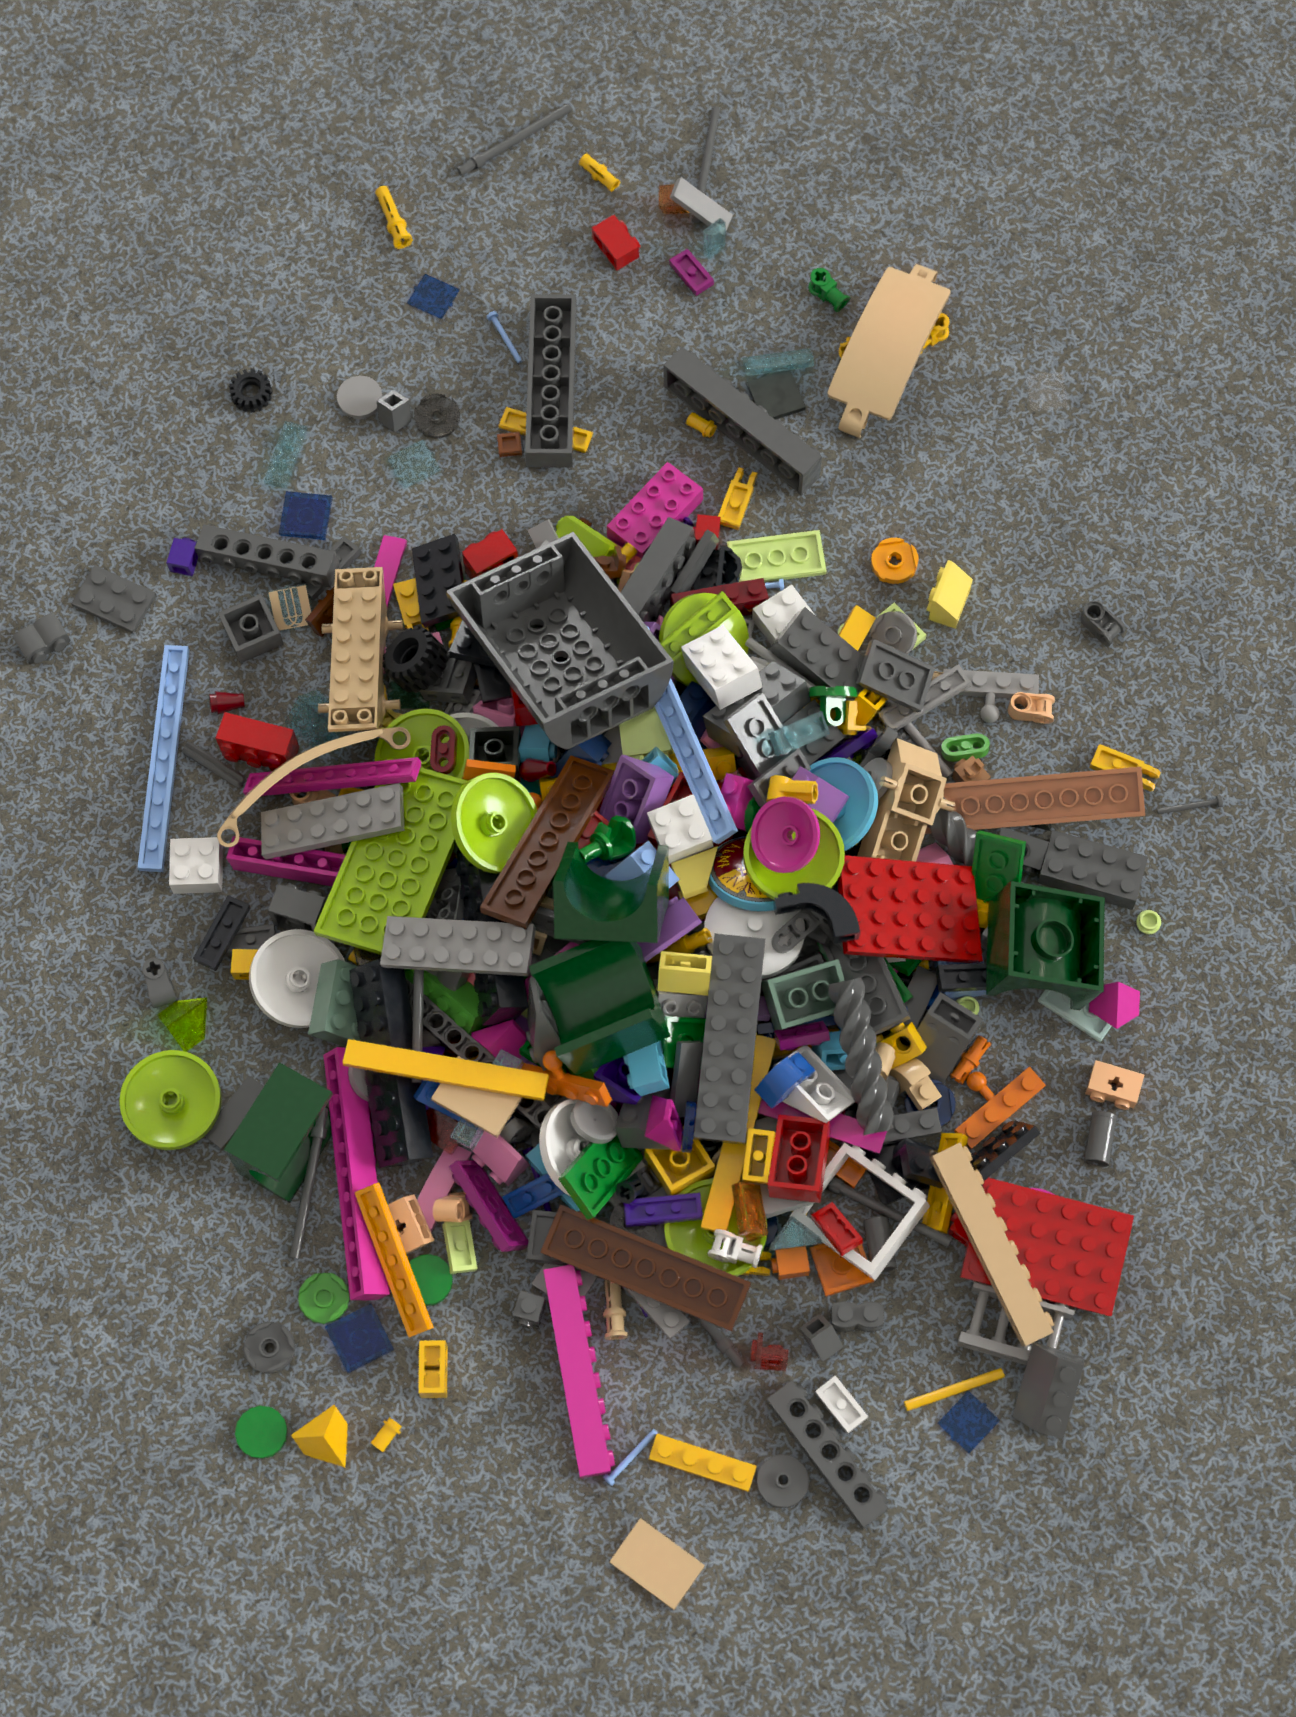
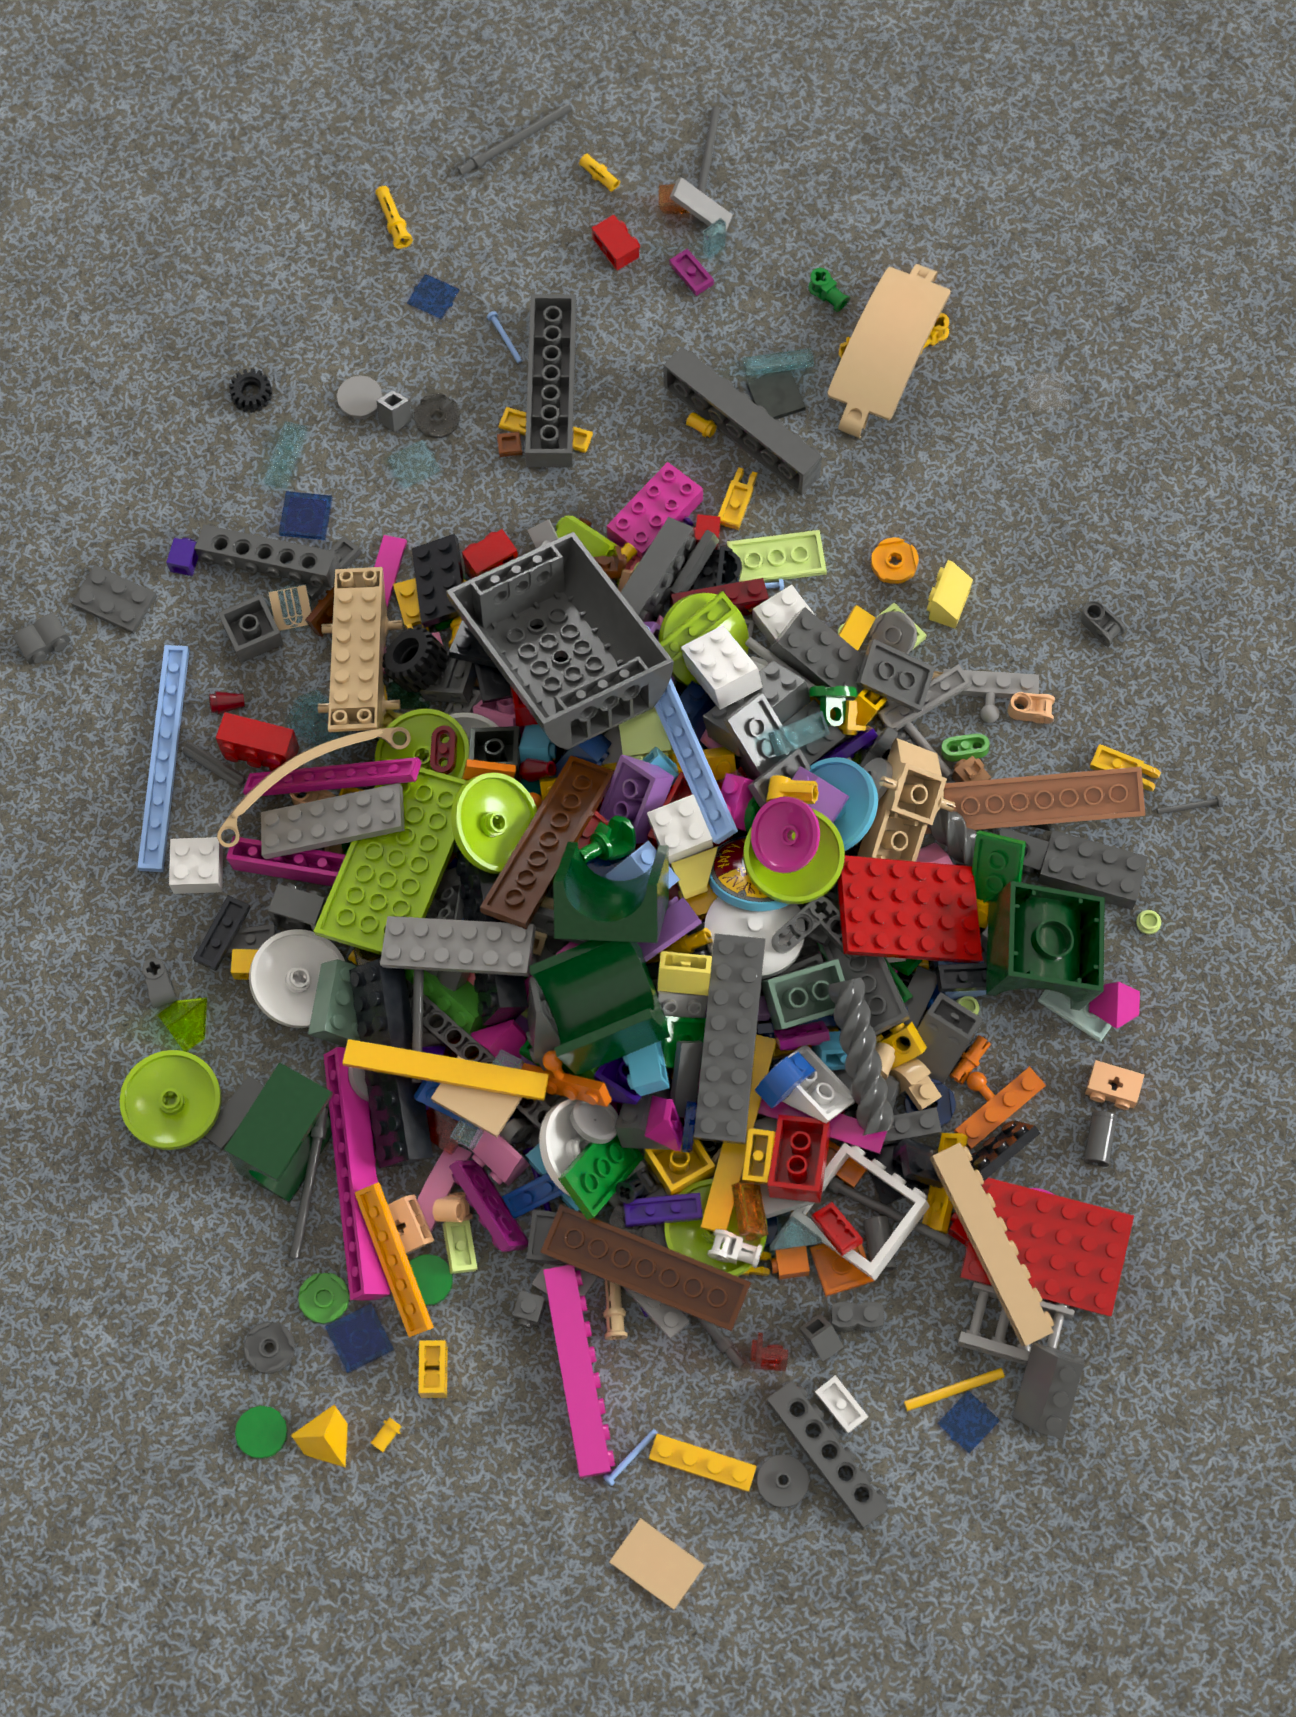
black arch [773,883,860,944] -> none

